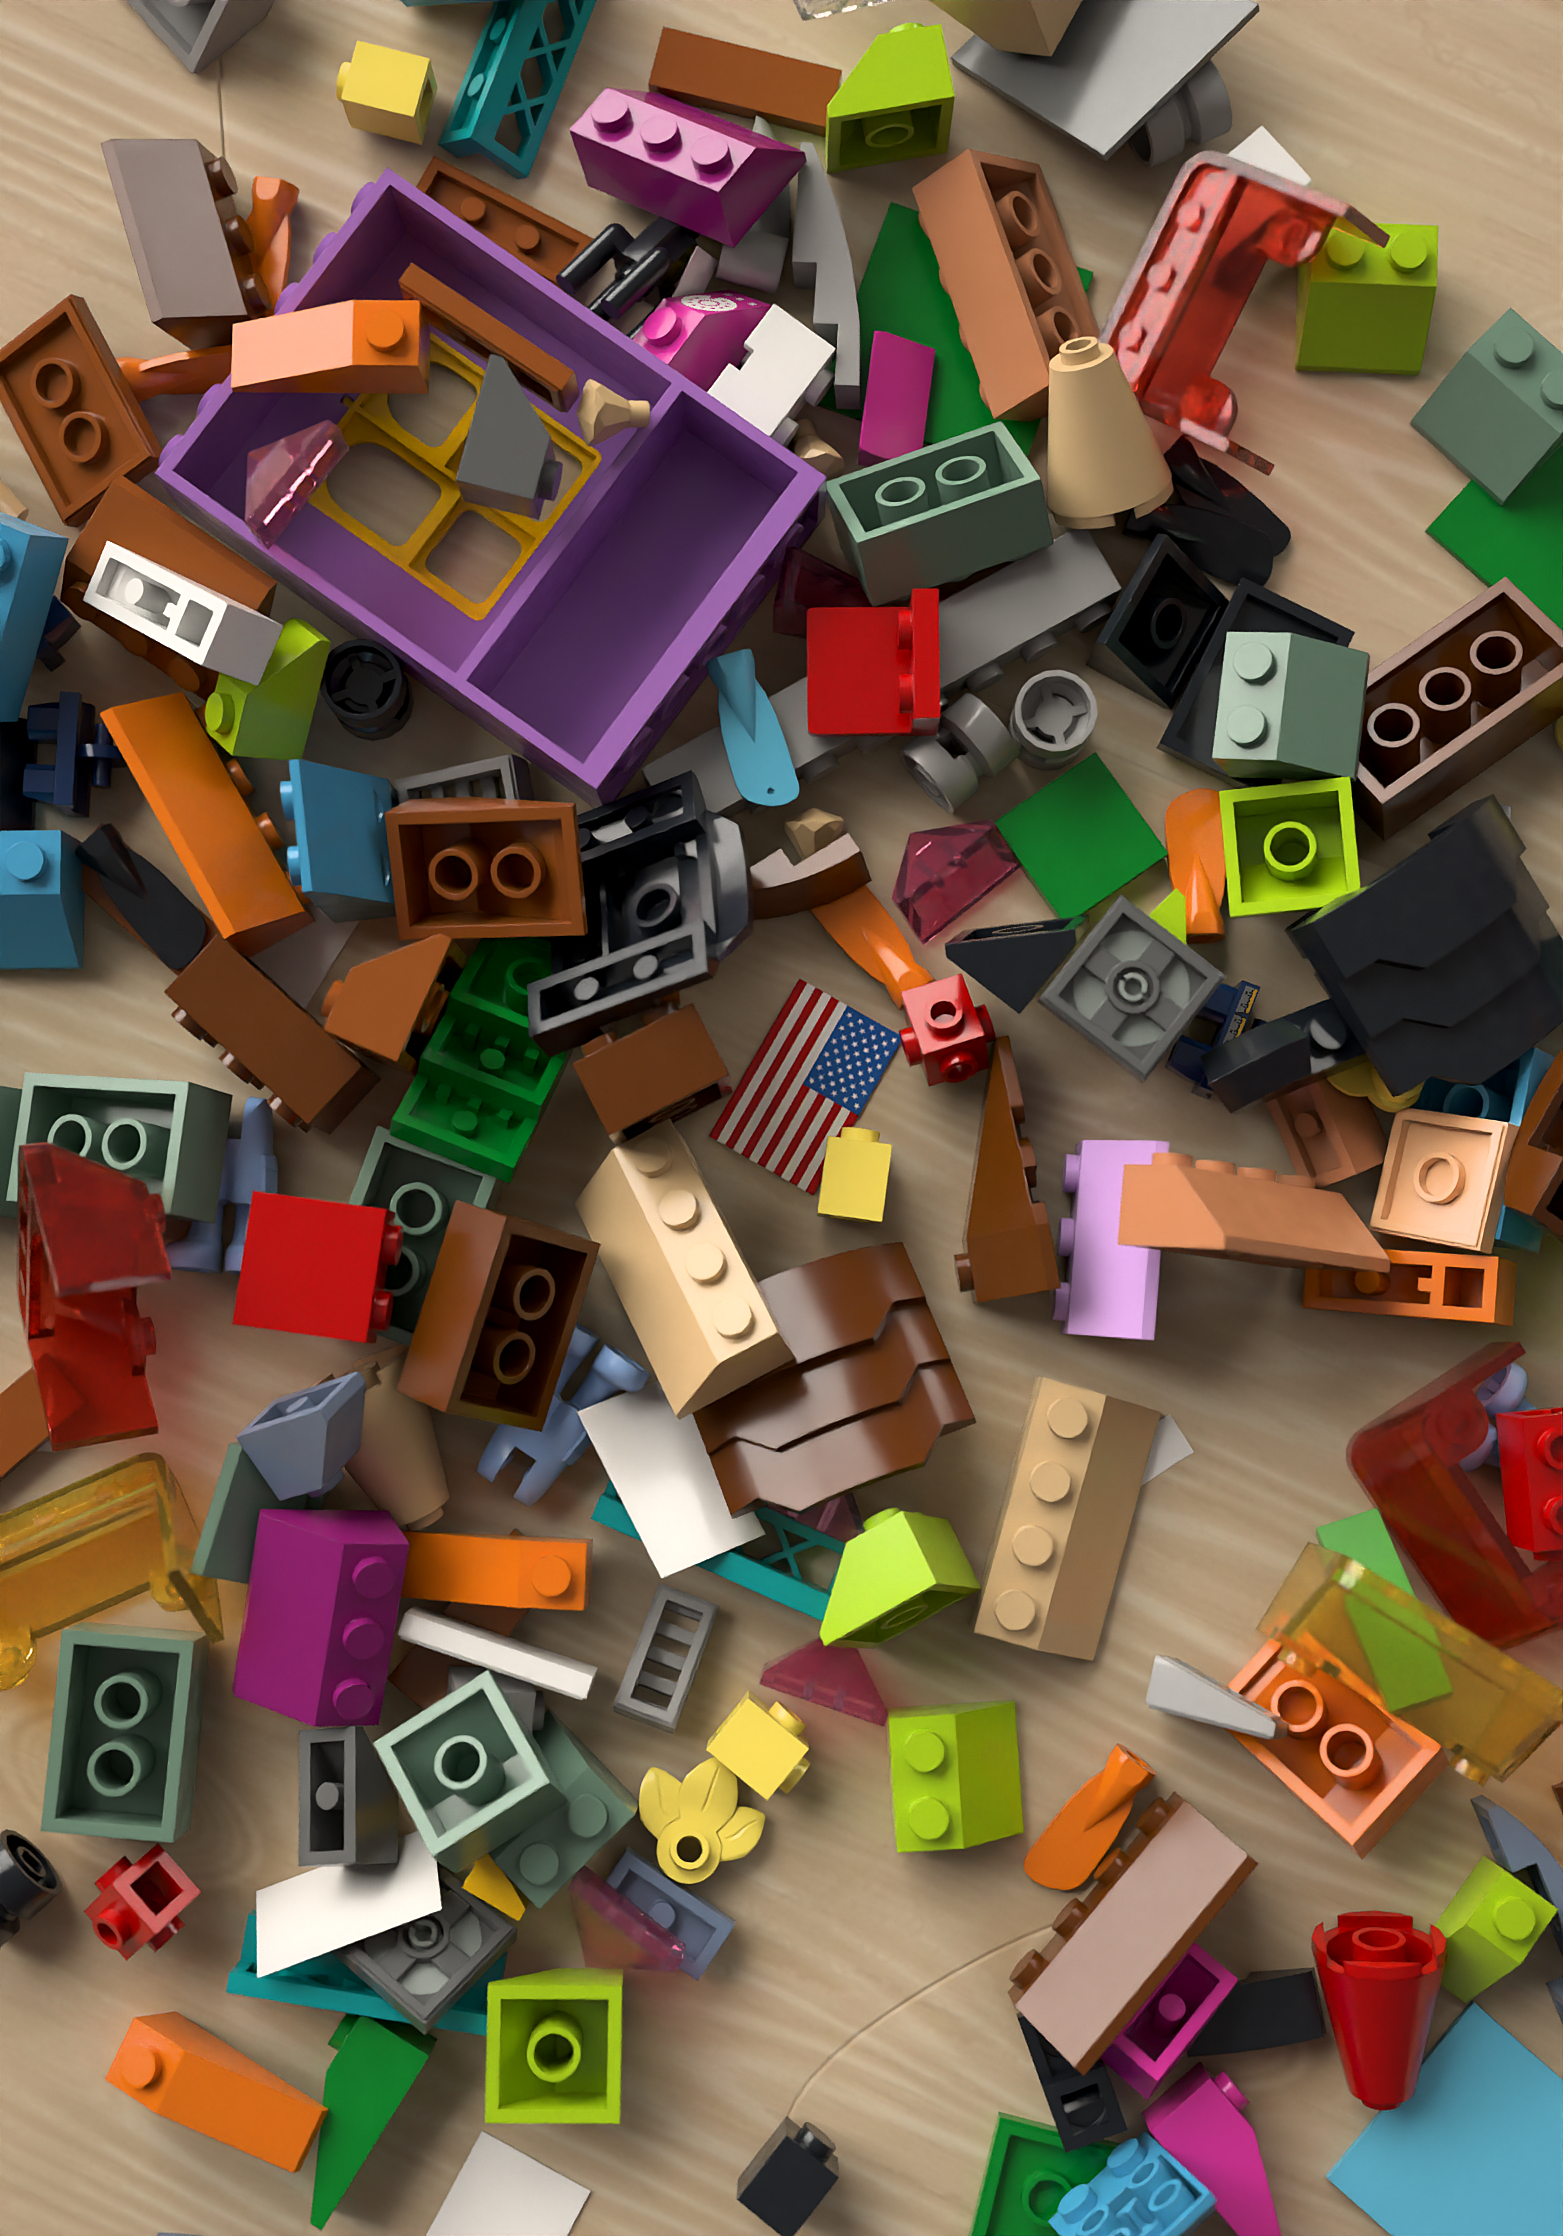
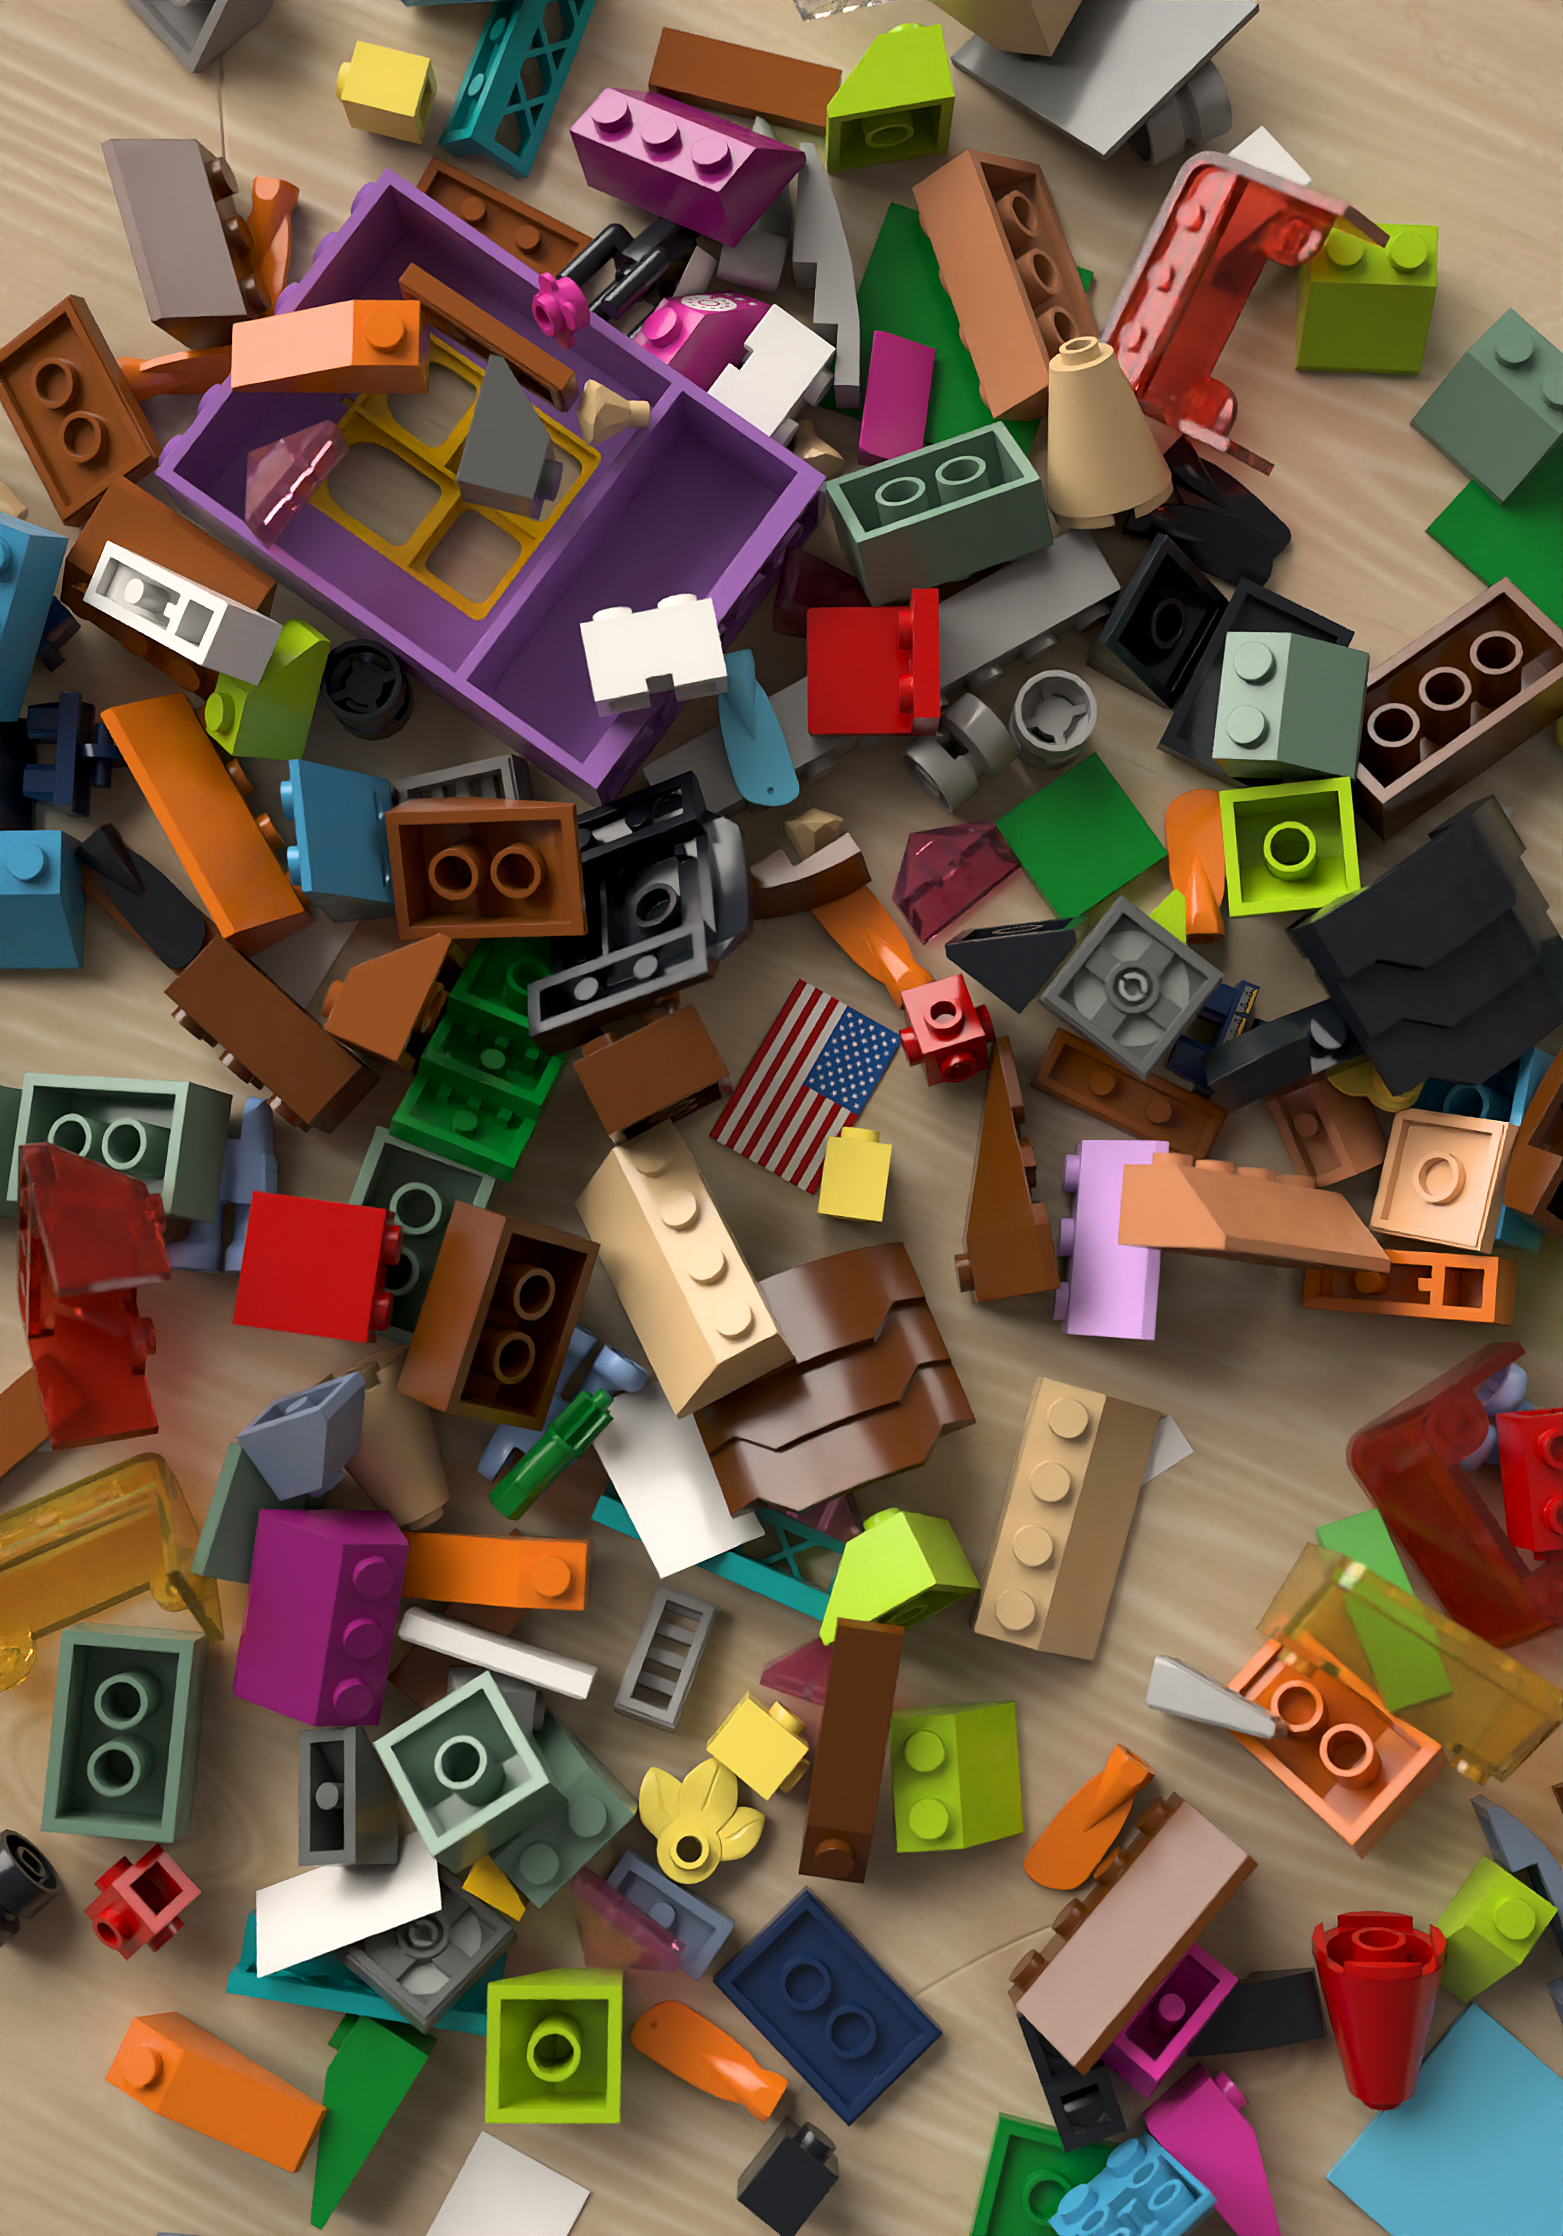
none -> green piece [488,1388,614,1521]
none -> dark pink plate [532,273,590,350]
none -> white brick [580,594,729,717]
none -> orange piece [630,2000,790,2124]
none -> dark blue tile [713,1885,943,2127]
none -> reddish brown slope [798,1617,904,1884]
none -> dark orange tile [1029,1027,1229,1167]

